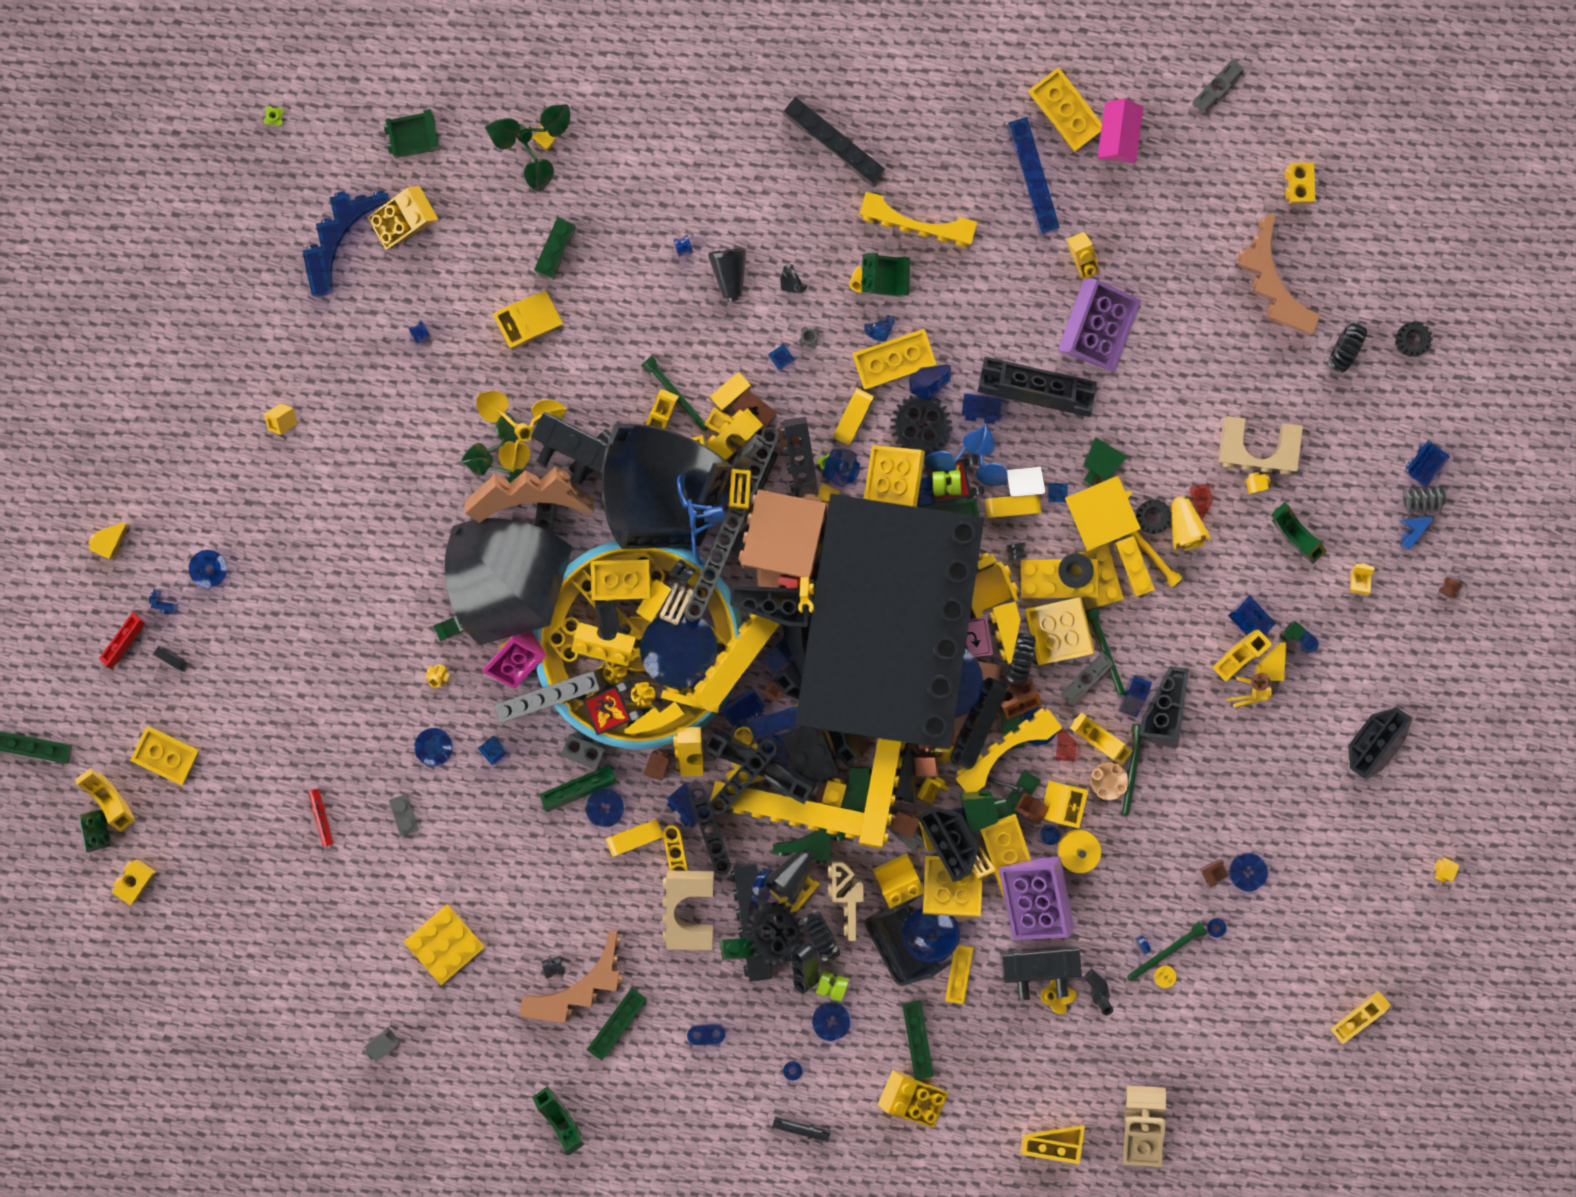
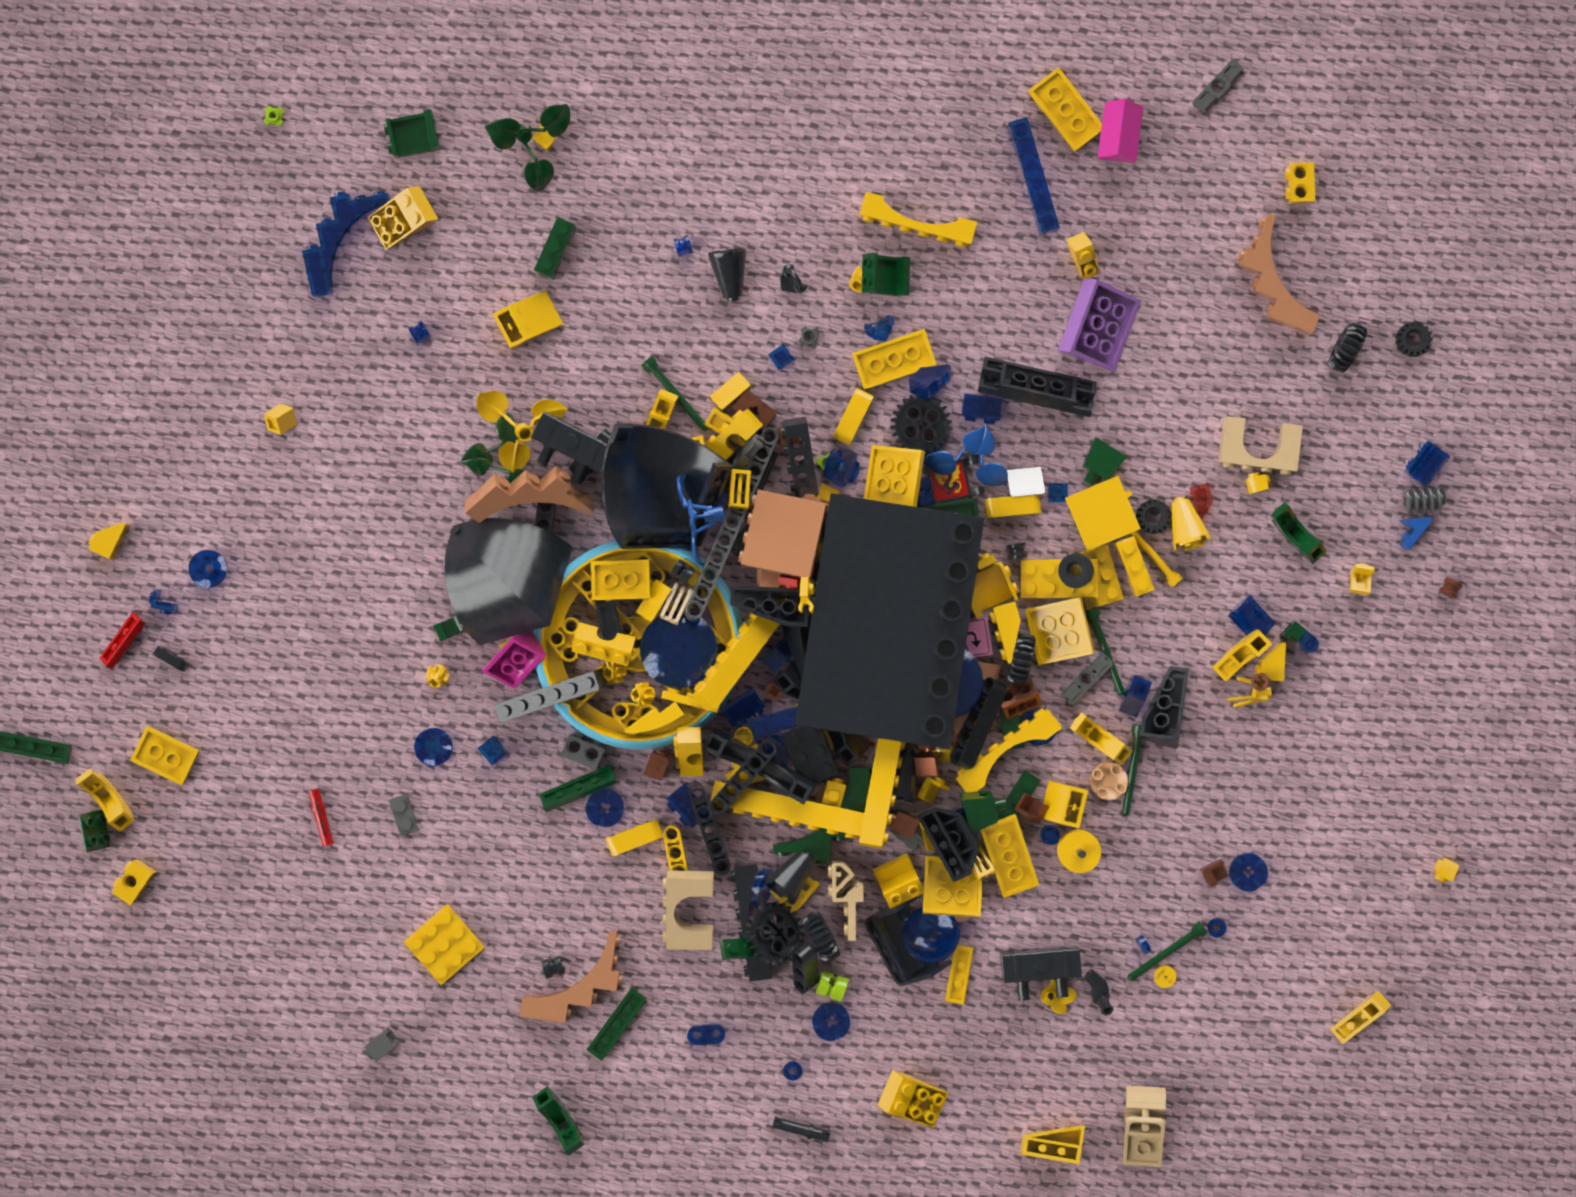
flag [582,680,645,736] -> none
black arch [783,96,885,187] -> none
dark green plate [902,1000,934,1080] -> none
lime wheel [933,470,961,496] -> none
black hinge [987,777,1025,794] -> none
medium lavender slope [999,857,1074,940] -> none
clear red tile [1055,727,1076,762] -> none
black wedge [1348,707,1413,780] -> none

